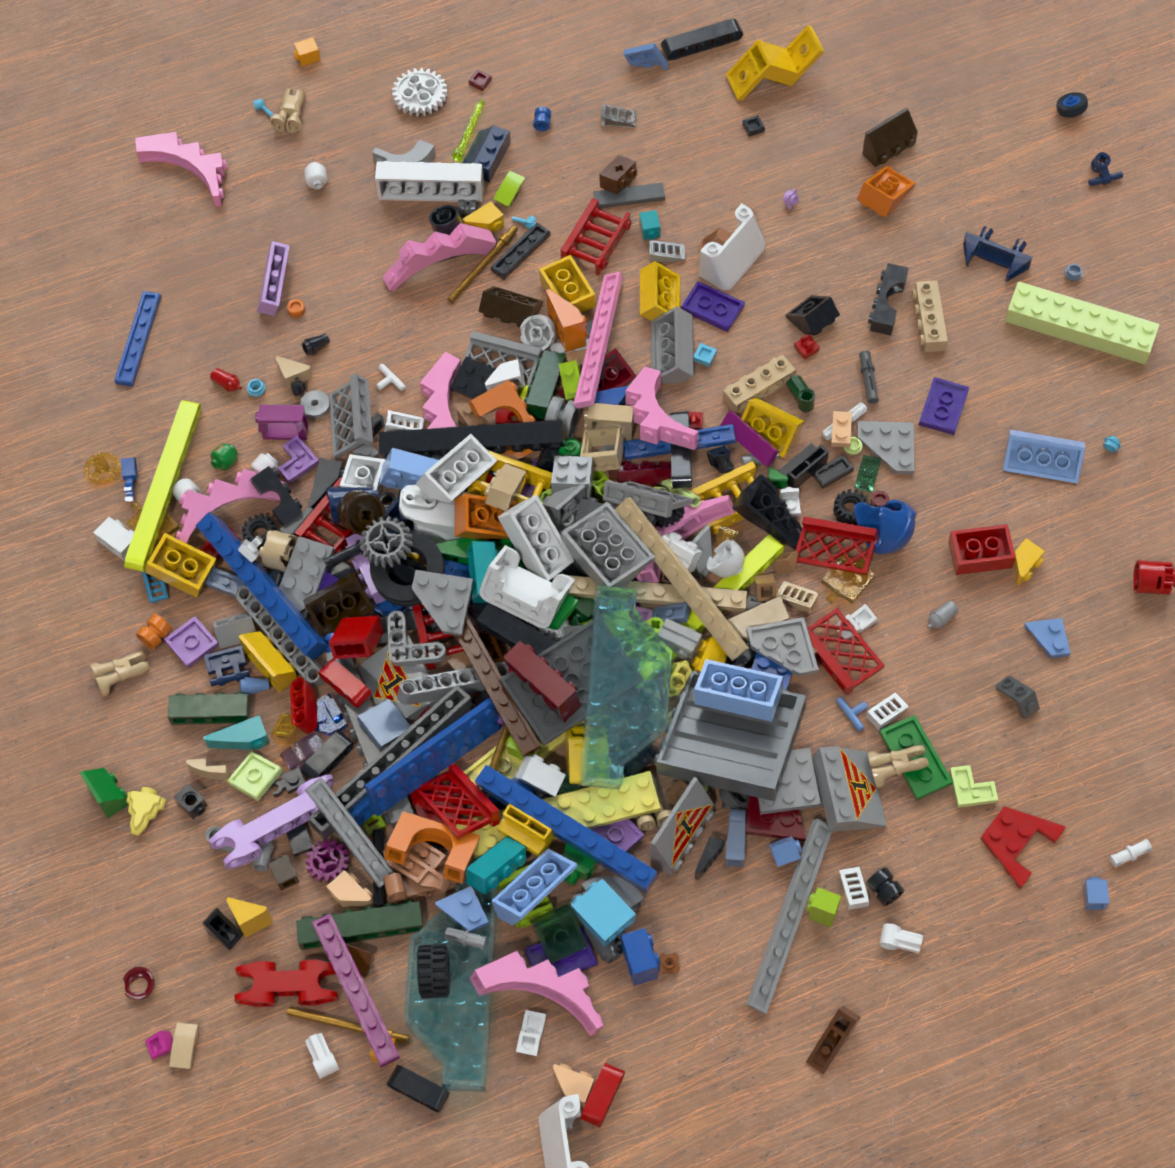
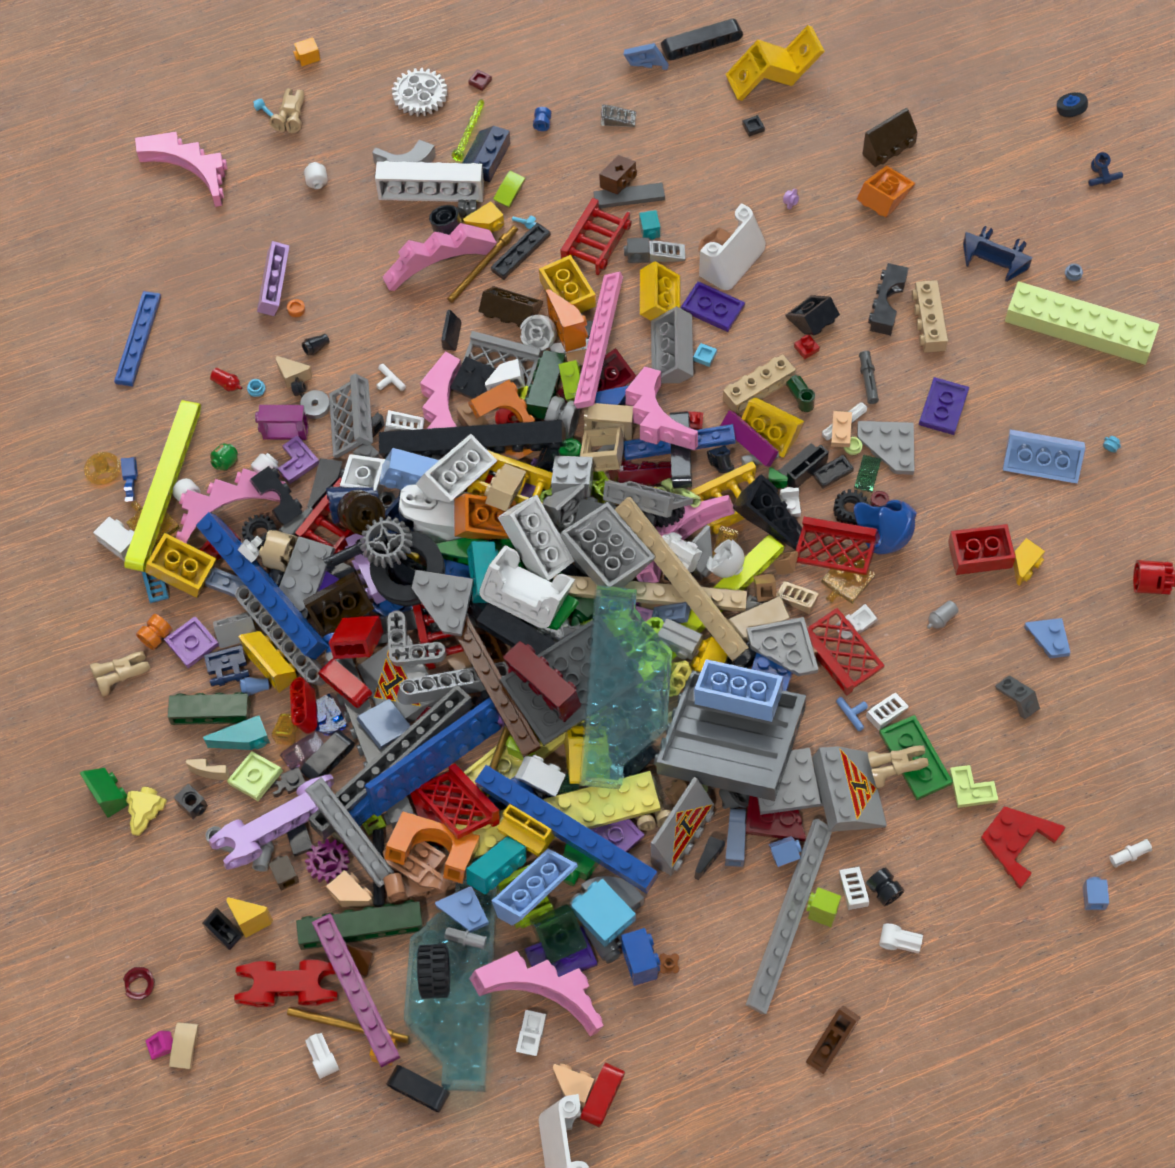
none -> black slope [441,310,462,351]
none -> dark grey brick [624,238,649,263]

